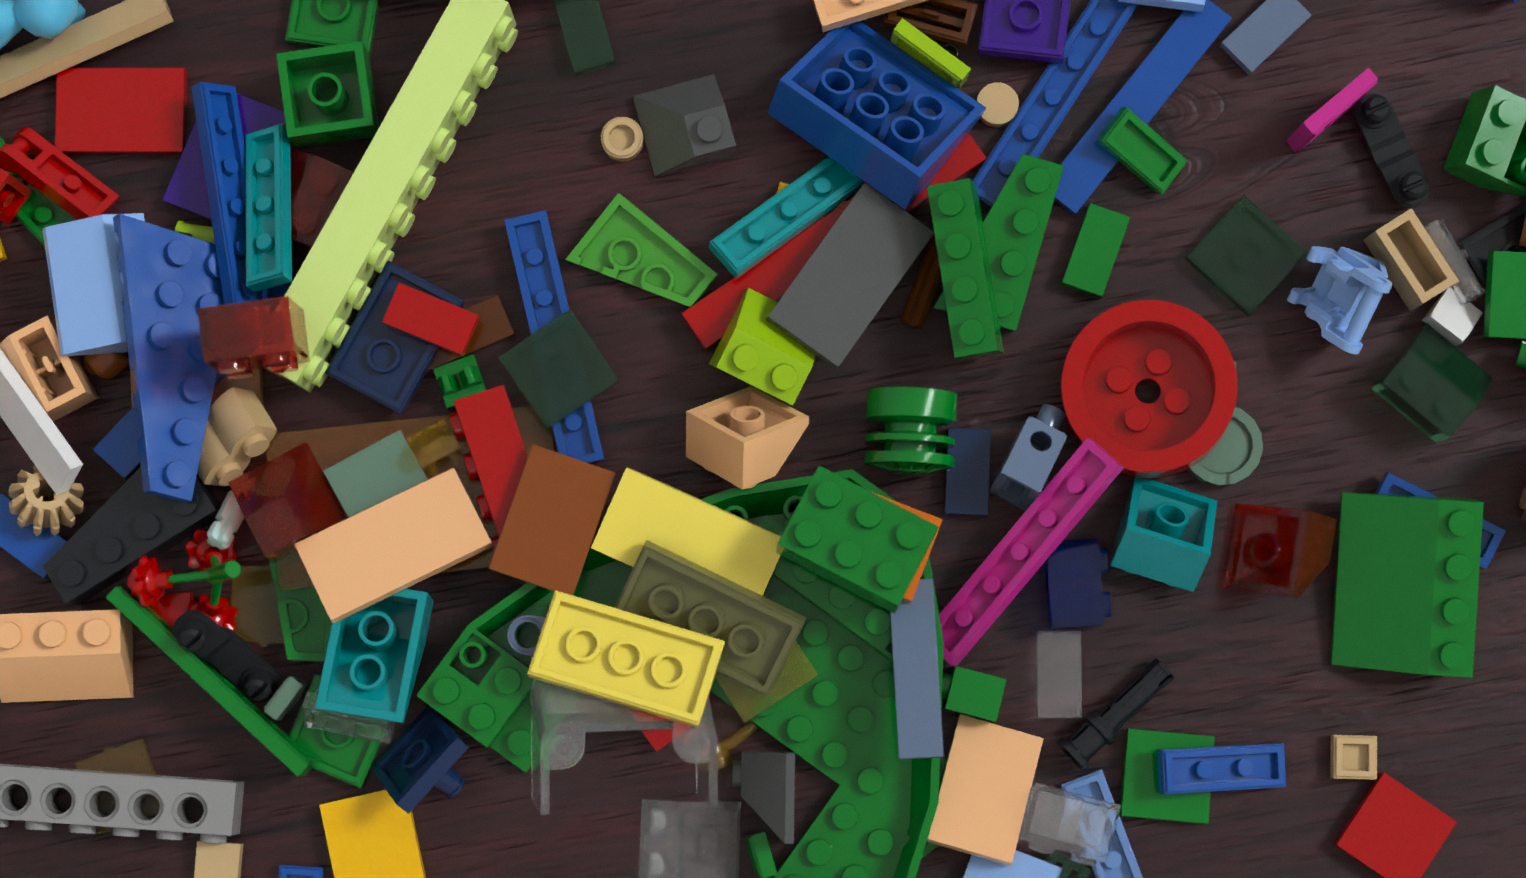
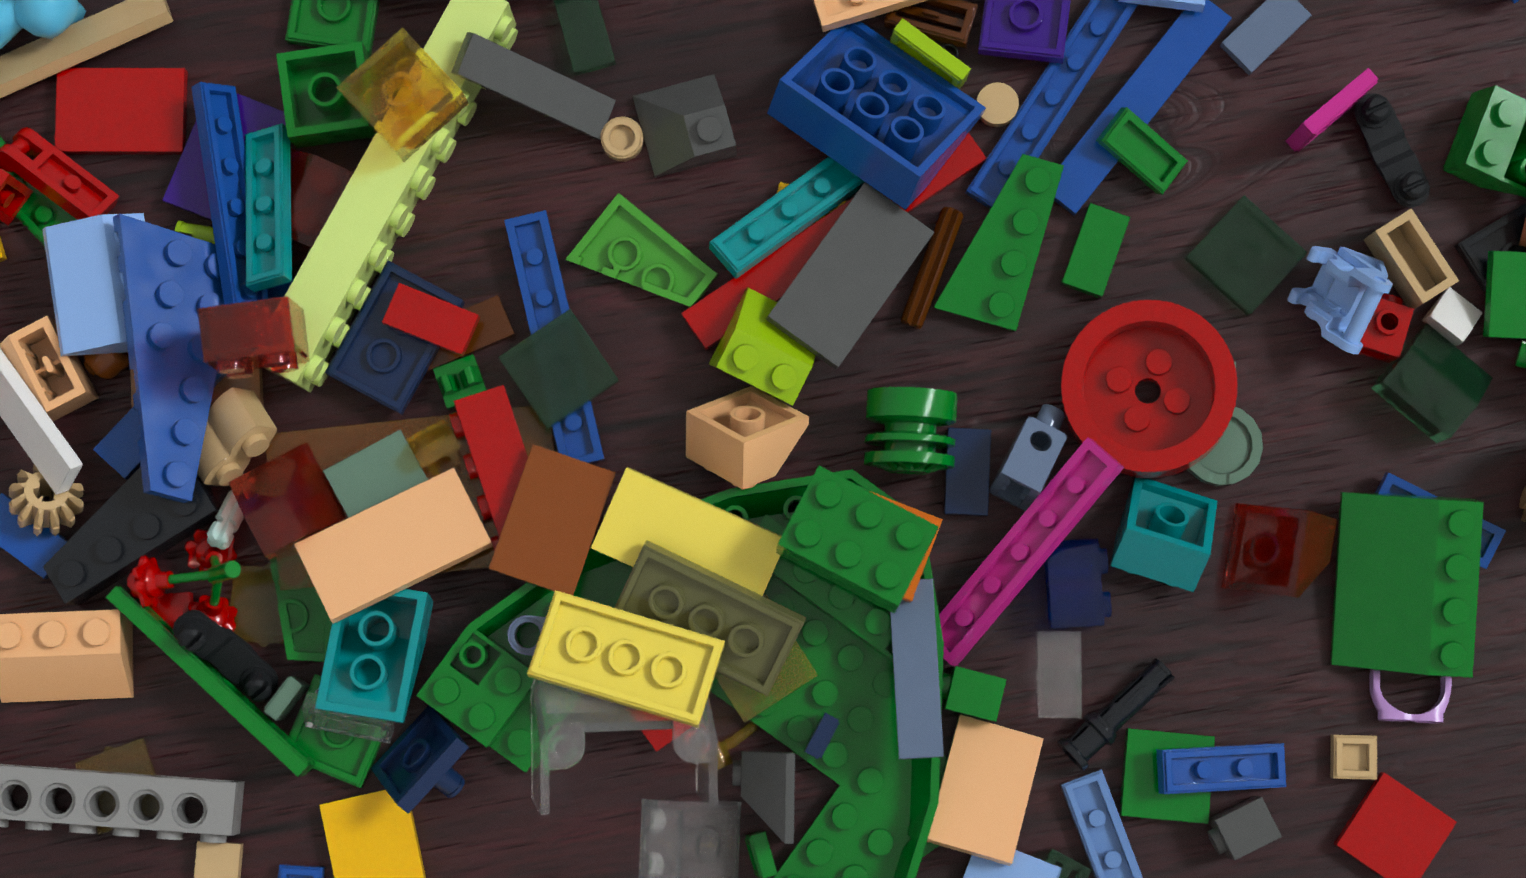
green brick [927,178,1004,360] -> none
clear brick [1018,782,1121,866] -> none
clear pin [1424,218,1486,306] -> none
none -> clear yellow brick [336,28,469,162]
none -> dark grey tile [451,32,616,140]
none -> dark blue tile [804,712,839,759]
none -> dark grey brick [1207,796,1282,860]
none -> red brick [1359,293,1414,363]
none -> lavender cap [1369,669,1452,724]

